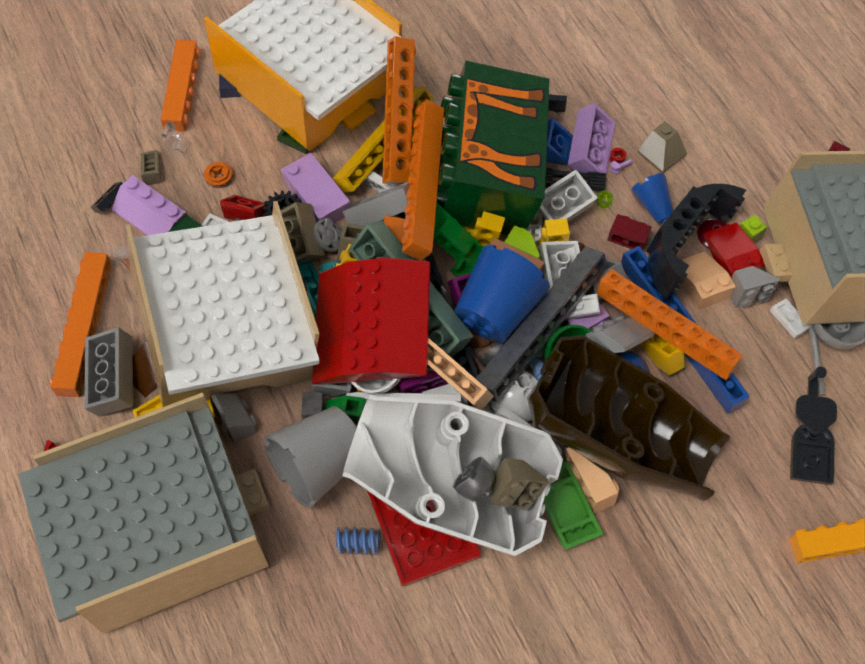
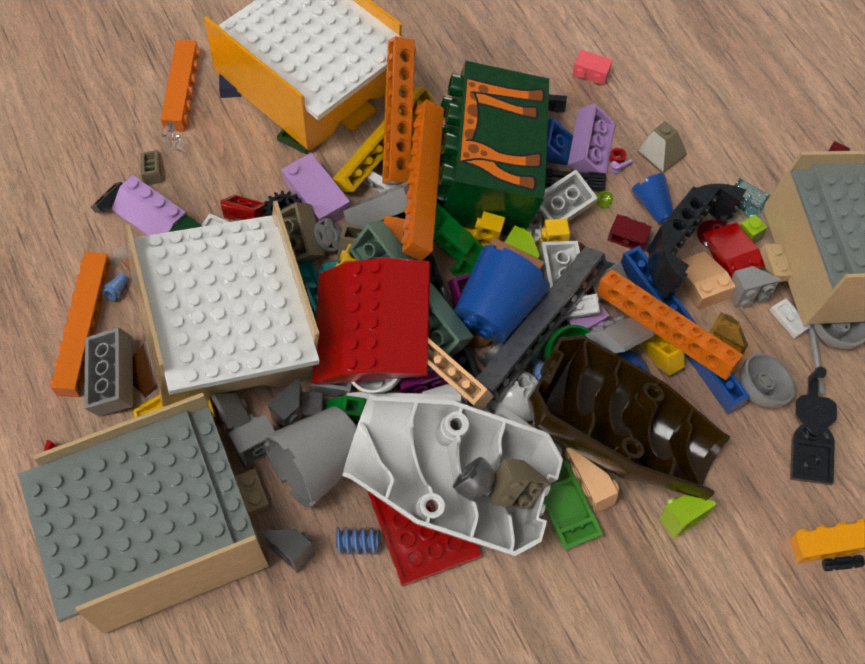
orange gear [204,162,233,187] -> none
none -> medium blue cone [102,273,128,301]
none -> light grey brick [228,414,275,468]
none -> dark grey slope [263,529,315,573]
none -> dark grey slope [267,378,303,428]
none -> coral brick [572,50,613,85]
none -> lime slope [659,495,716,539]
none -> clear yellow slope [709,312,748,354]
none -> clear light blue brick [734,178,771,217]
none -> light grey piece [740,353,795,408]
none -> black axle [822,555,865,571]

